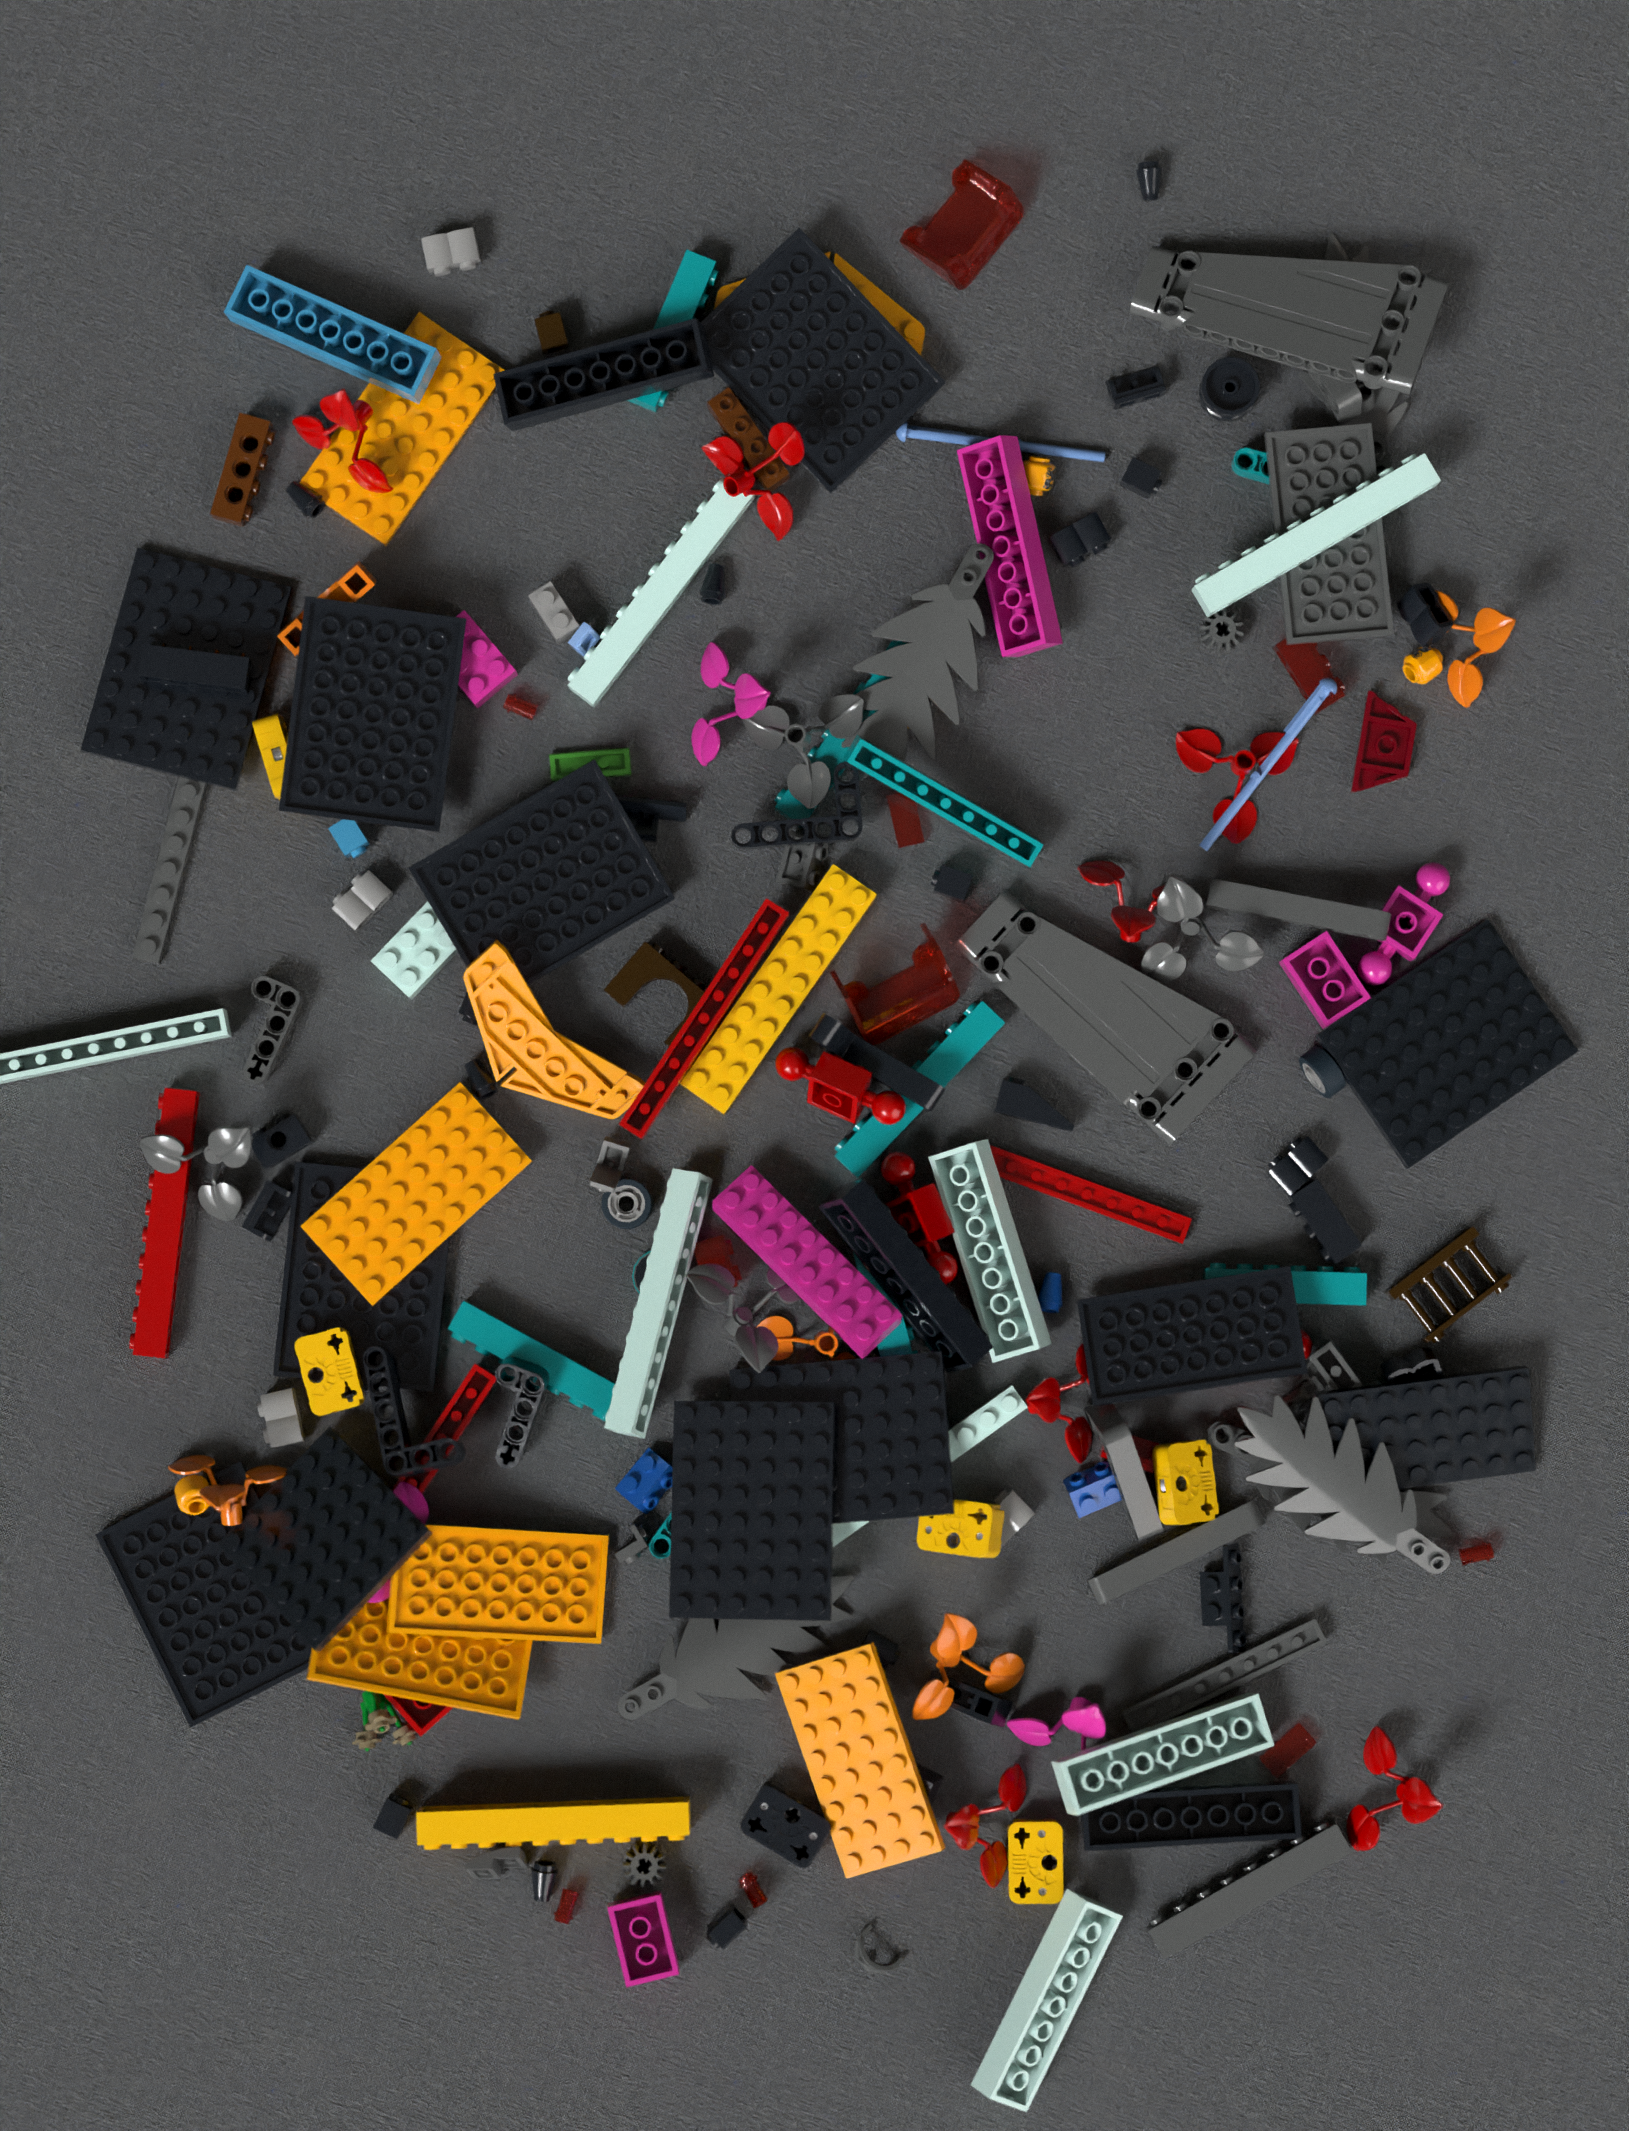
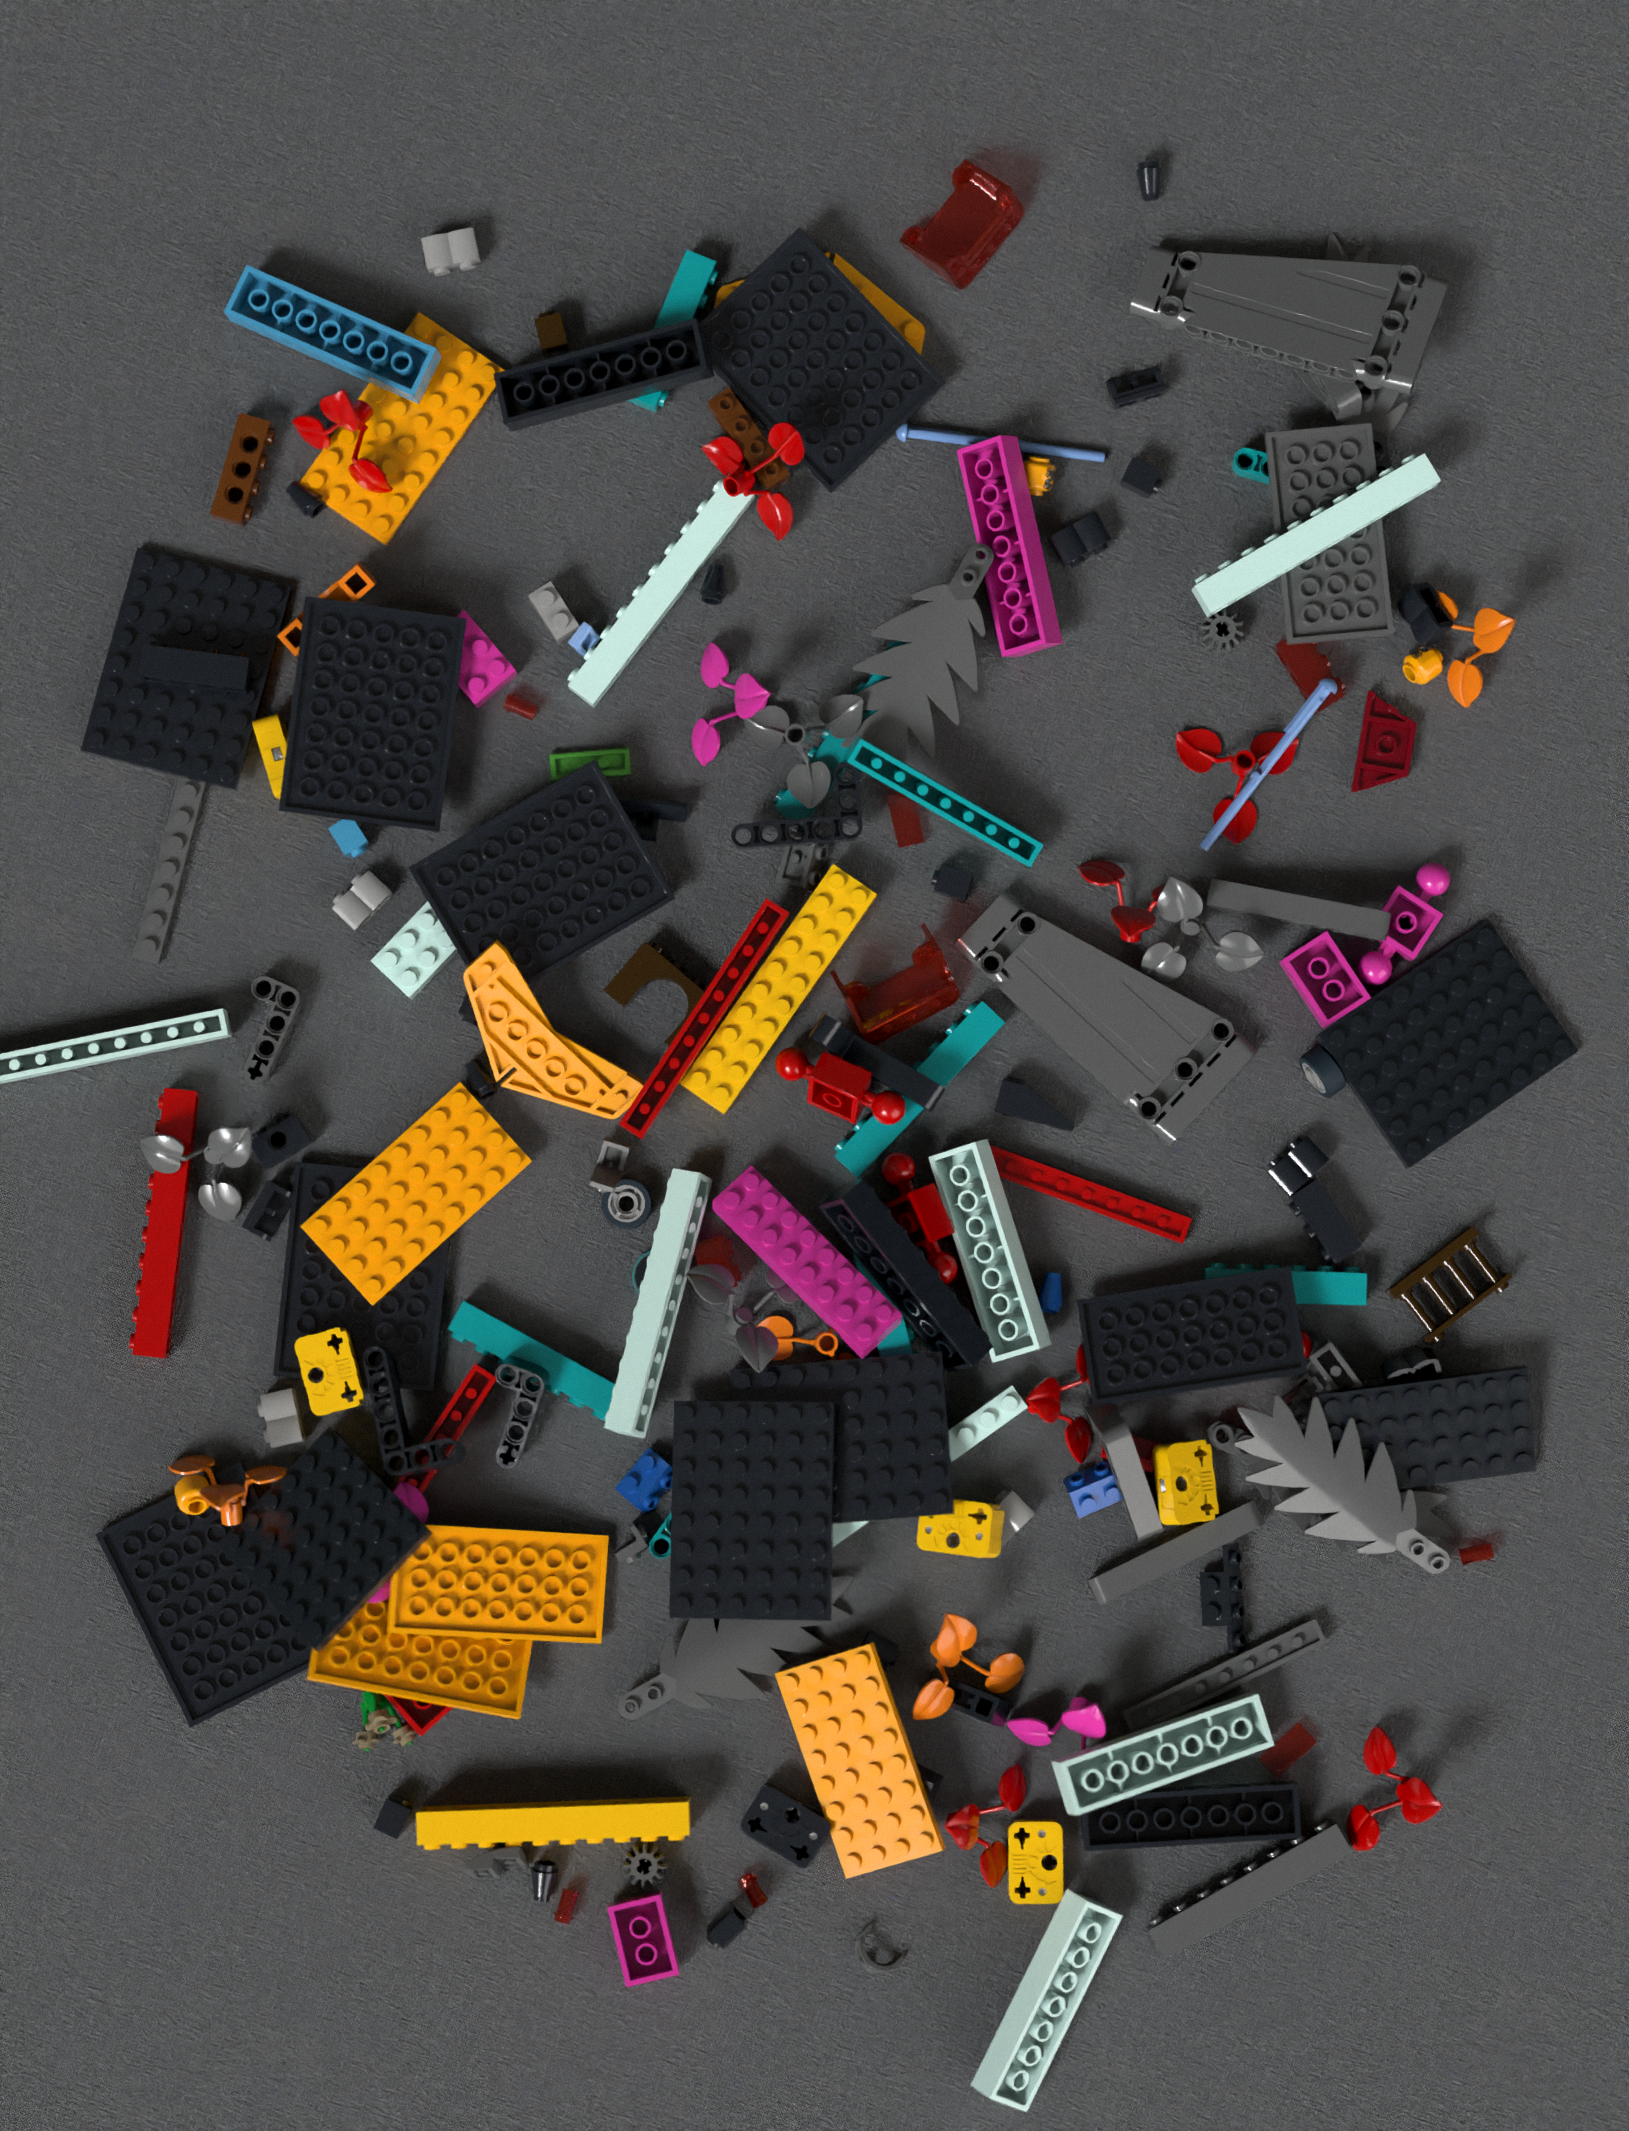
black wheel [1198,357,1260,422] -> none

